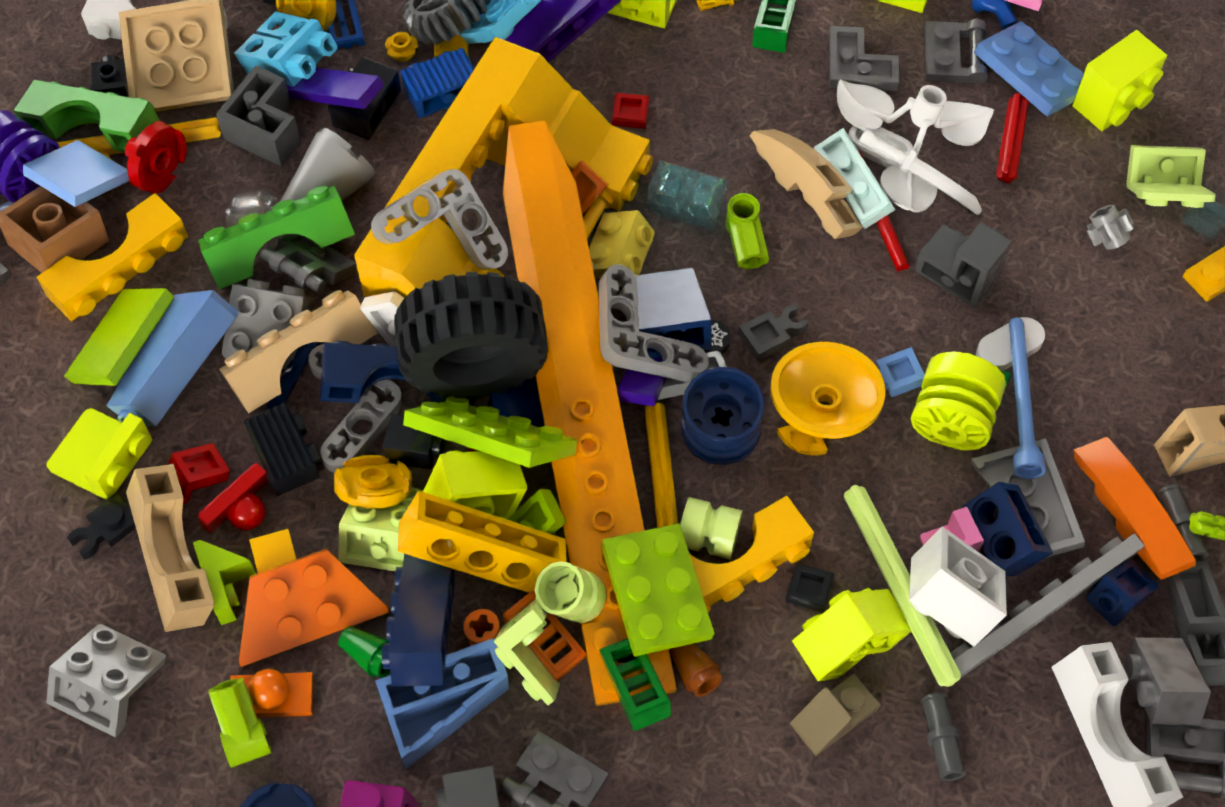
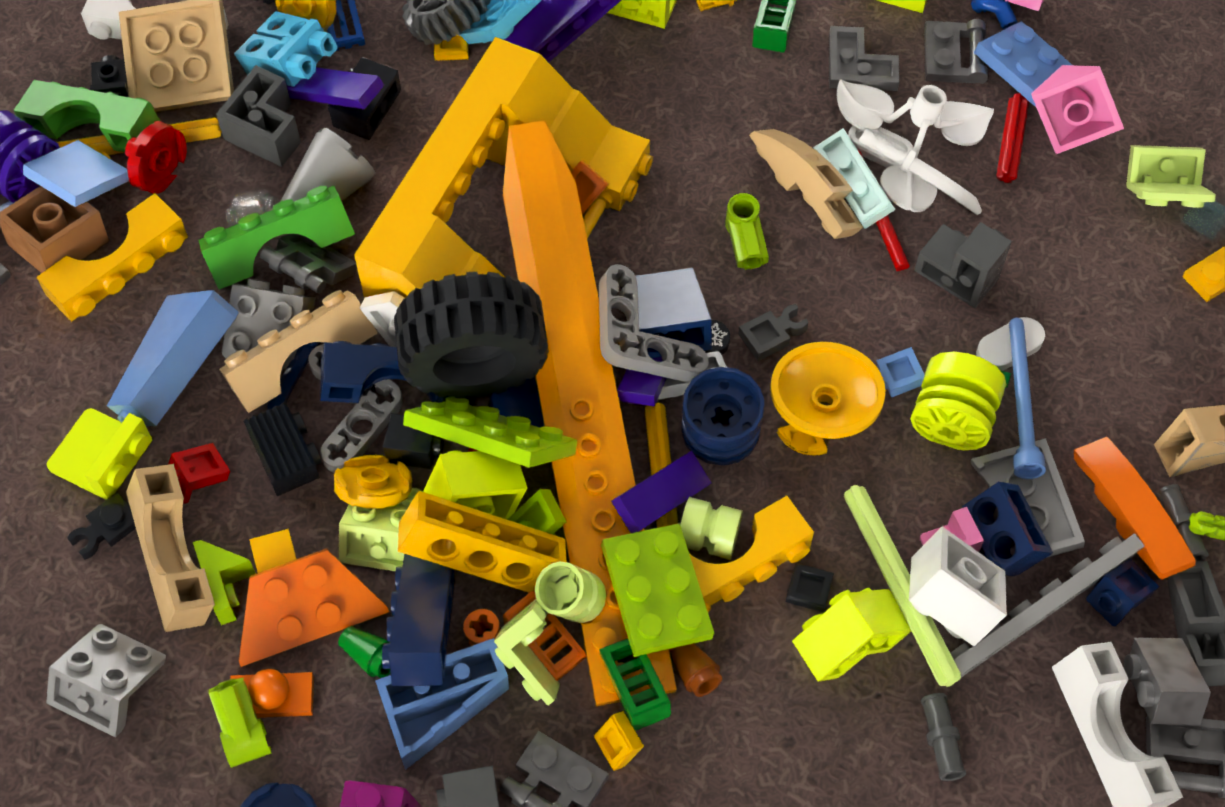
lime tile [64,288,175,386] -> none
red tile [198,463,267,534] -> none
light grey beam [371,169,508,270] -> none
yellow plate [385,32,418,62] -> none
blue brick [400,48,475,119] -> none
light yellow bracket [589,210,655,278] -> none
red tile [612,92,649,129] -> none
clear light blue brick [647,160,728,231] -> none
dark tan slope [790,674,880,756] -> none
neon yellow brick [1072,30,1167,132] -> none
light grey gear [1087,205,1134,250] -> none
none -> yellow tile [594,711,644,771]
none -> dark purple tile [611,451,712,533]
none -> bright pink slope [1031,65,1124,154]

